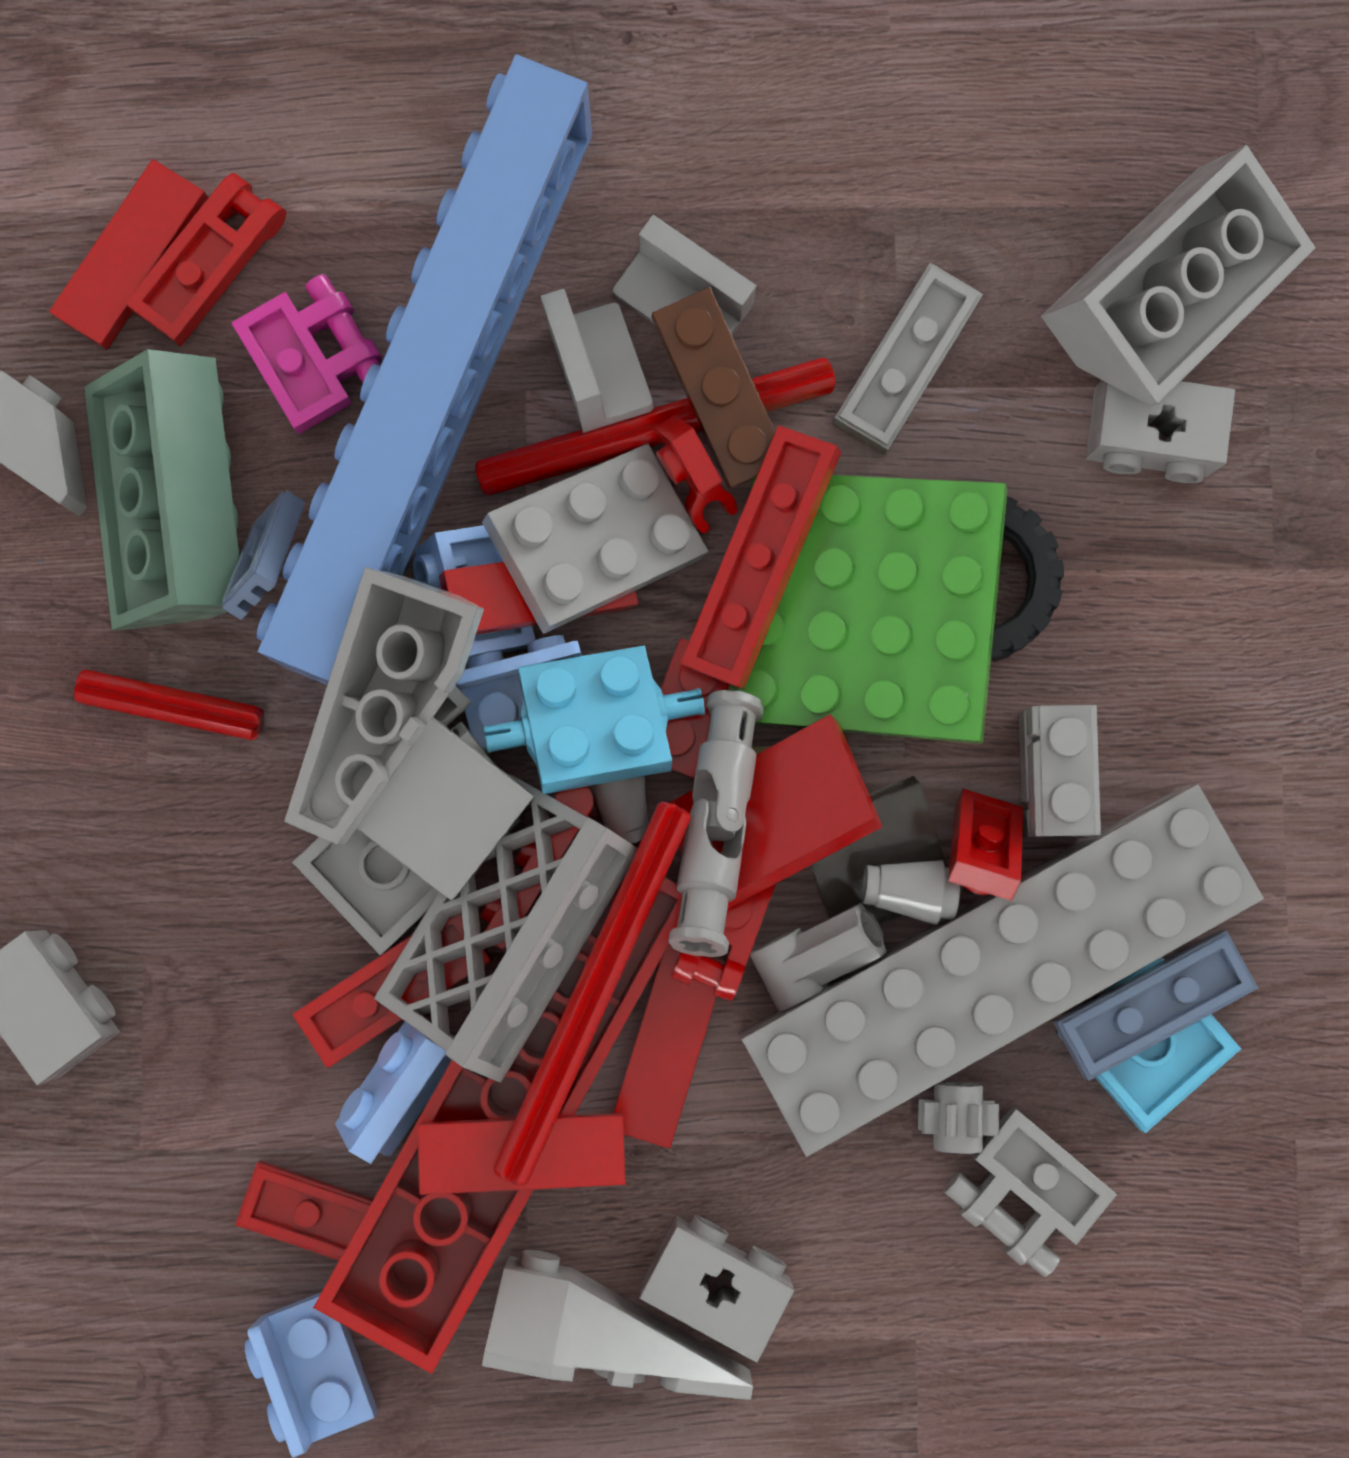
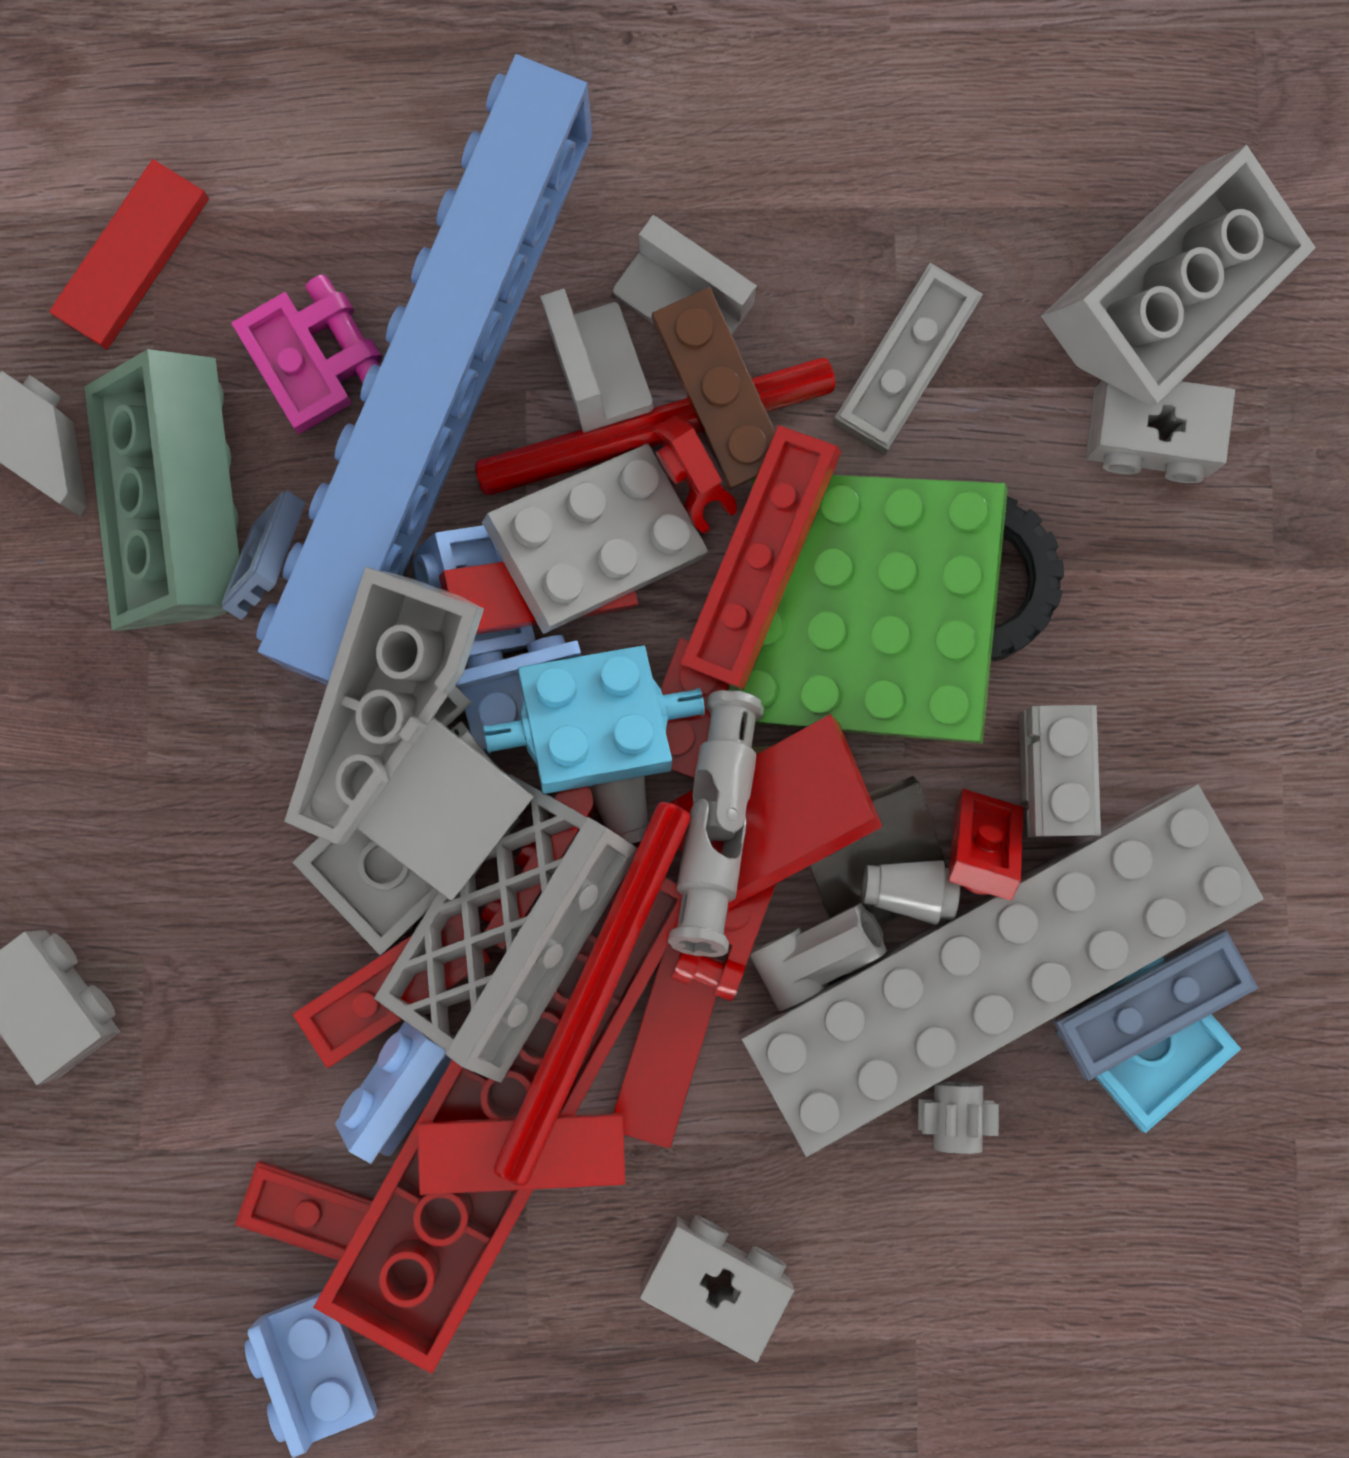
red axle [74,669,264,740] -> none
red plate [125,173,287,348] -> none
light grey wedge [482,1250,753,1400] -> none
light grey plate [943,1106,1117,1277] -> none

